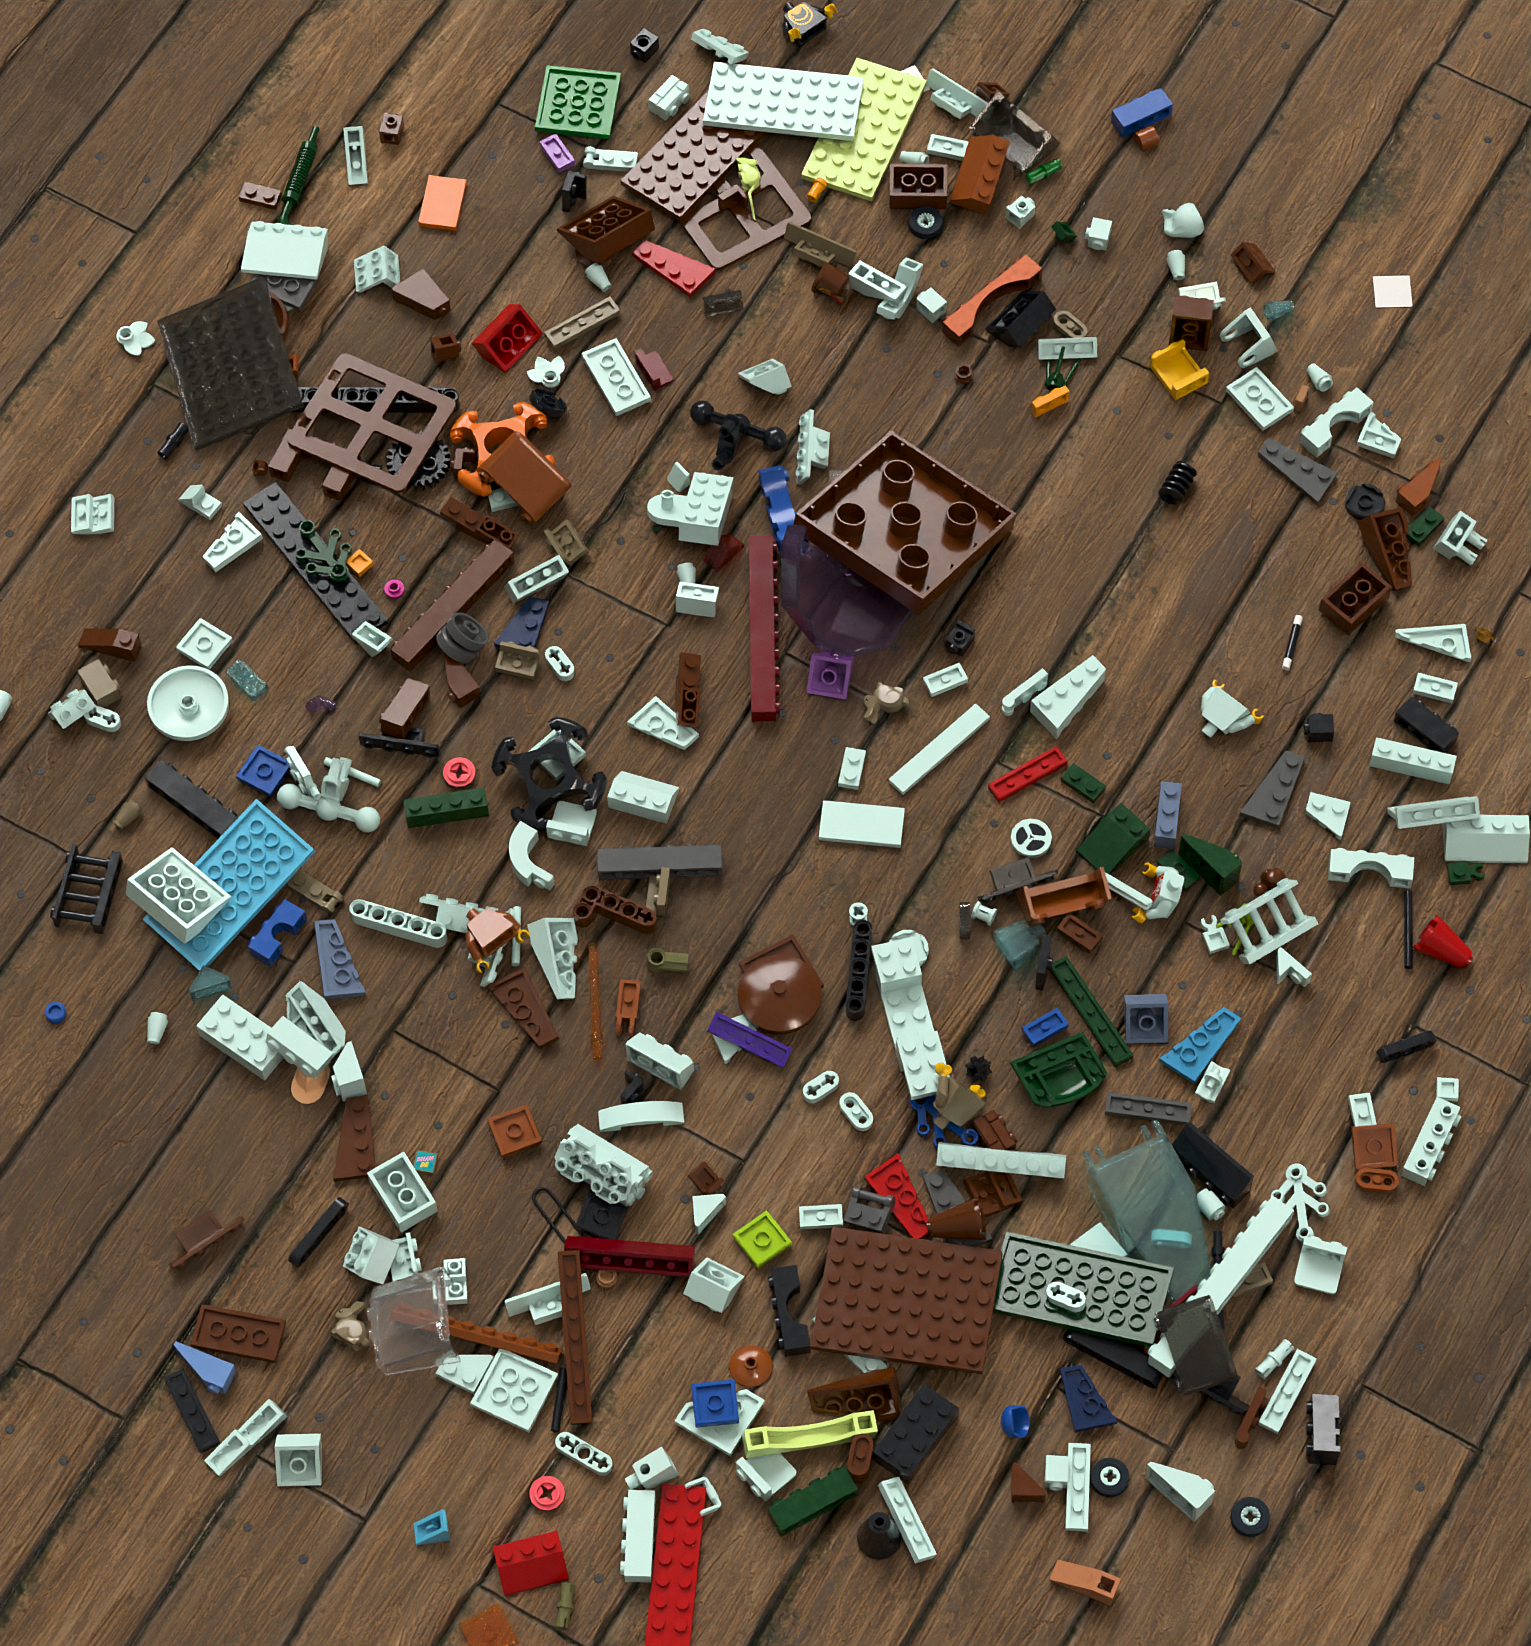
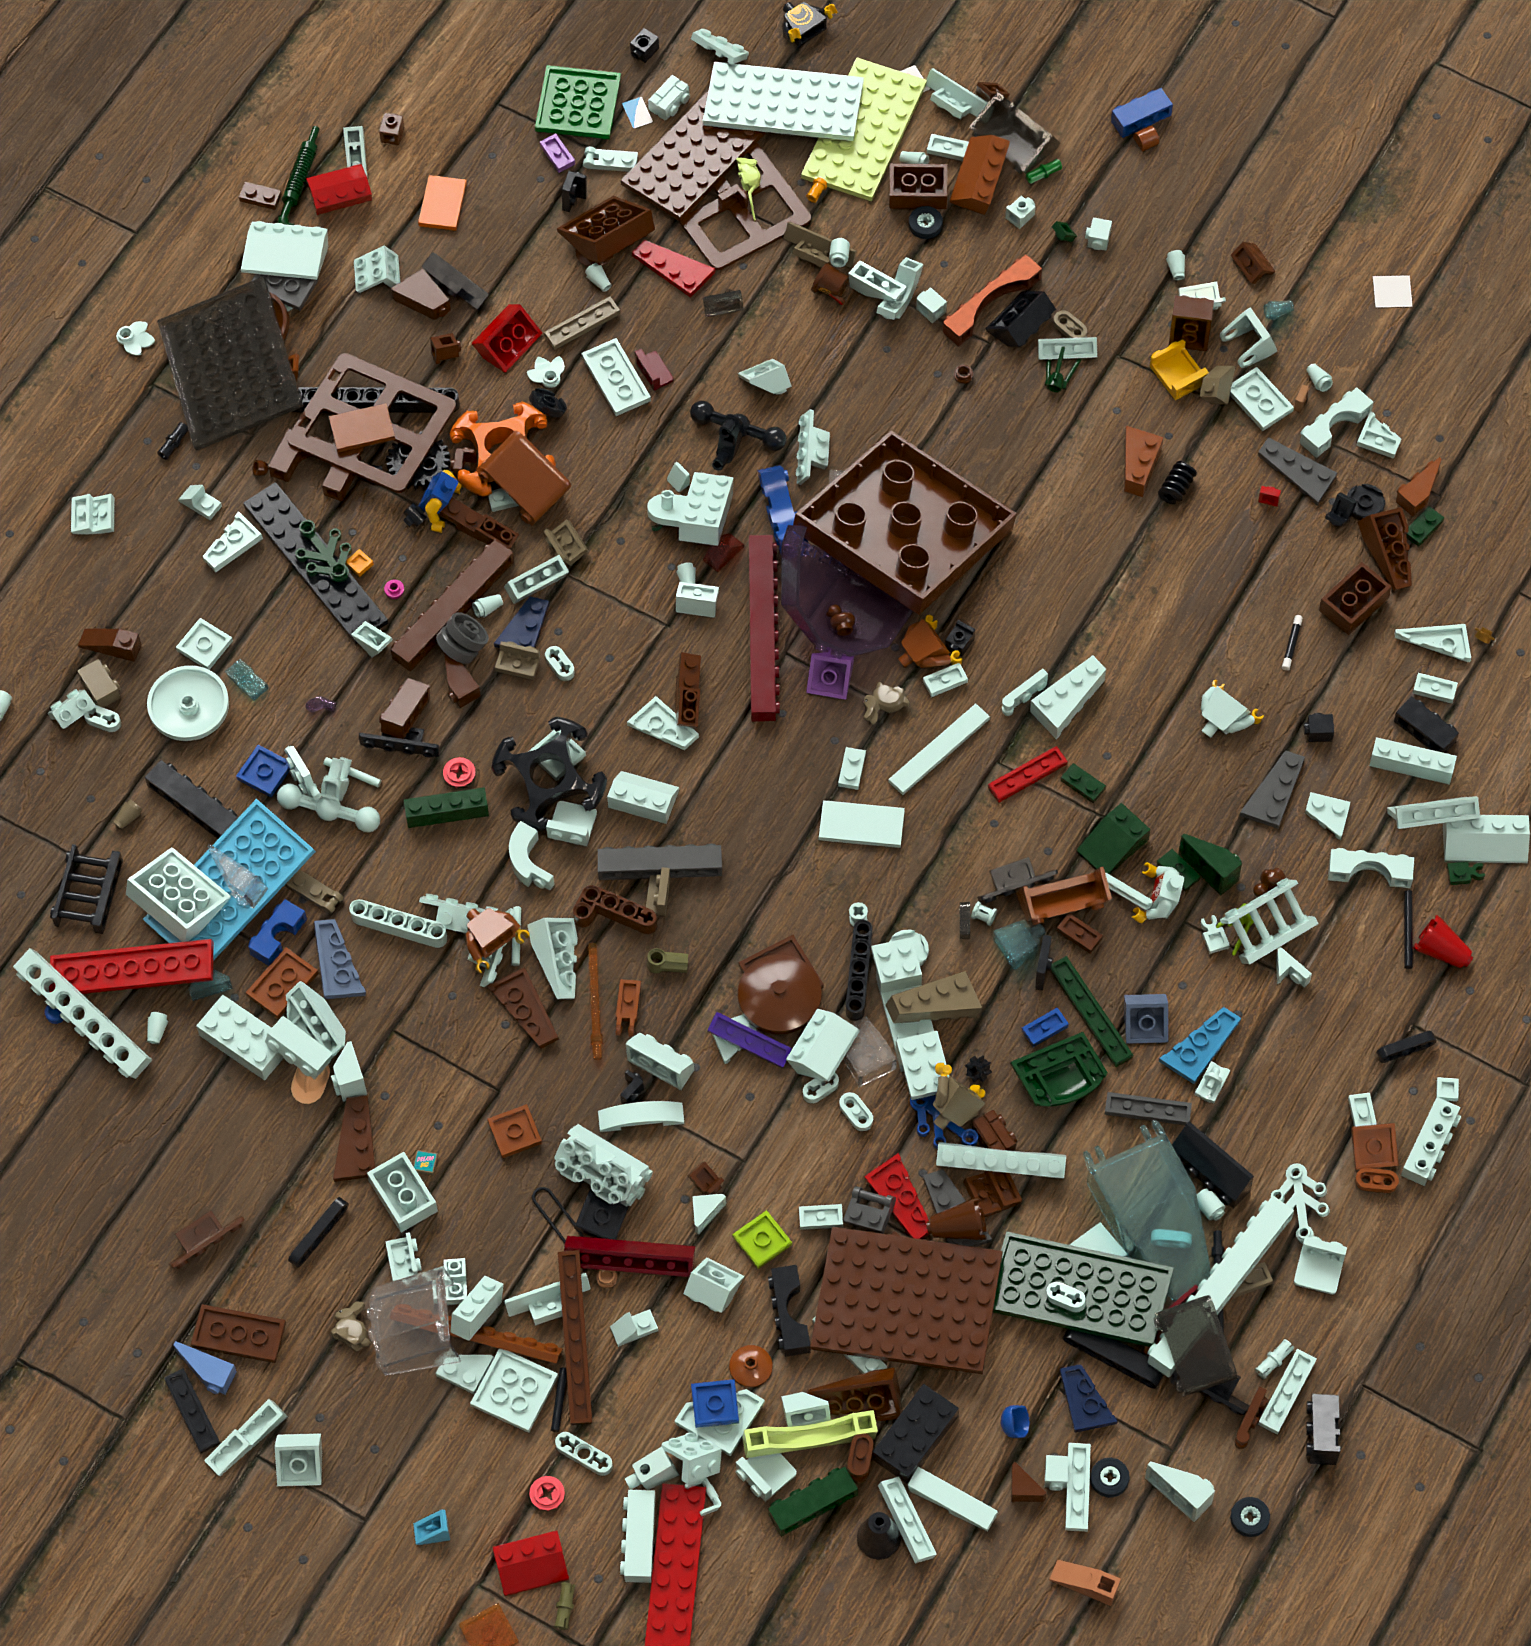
light aqua slope [343,1226,399,1284] -> none
light aqua tile [1011,819,1052,859] -> none
light orange plate [1031,385,1070,418] -> none
sand blue brick [1154,781,1182,849] -> none
light aqua piece [1162,203,1205,238] -> none
light aqua brick [1433,511,1487,566] -> none
none -> light aqua brick [13,948,152,1079]
none -> red plate [49,939,214,994]
none -> clear slope [208,844,268,909]
none -> dark orange plate [246,948,319,1019]
none -> red slope [306,164,372,215]
none -> tile [329,404,395,453]
none -> black gear [403,503,427,527]
none -> blue torso [419,470,464,533]
none -> black bracket [422,252,489,310]
none -> light aqua brick [450,1276,503,1341]
none -> light aqua cone [472,594,503,618]
none -> light aqua slope [610,1309,658,1347]
none -> sticker [622,97,653,128]
none -> light aqua bracket [661,1432,722,1484]
none -> light aqua slope [781,1392,831,1427]
none -> light aqua slope [786,1009,860,1082]
none -> reddish brown animal [826,604,856,636]
none -> light aqua brick [829,238,850,267]
none -> clear slope [843,1016,897,1087]
none -> dark tan wedge [885,971,982,1024]
none -> dark orange torso [898,615,962,668]
none -> light aqua slope [908,1467,998,1532]
none -> dark orange wedge [1124,426,1163,497]
none -> dark tan slope [1200,366,1235,404]
none -> red plate [1258,486,1281,507]
none -> black bracket [1325,492,1357,526]

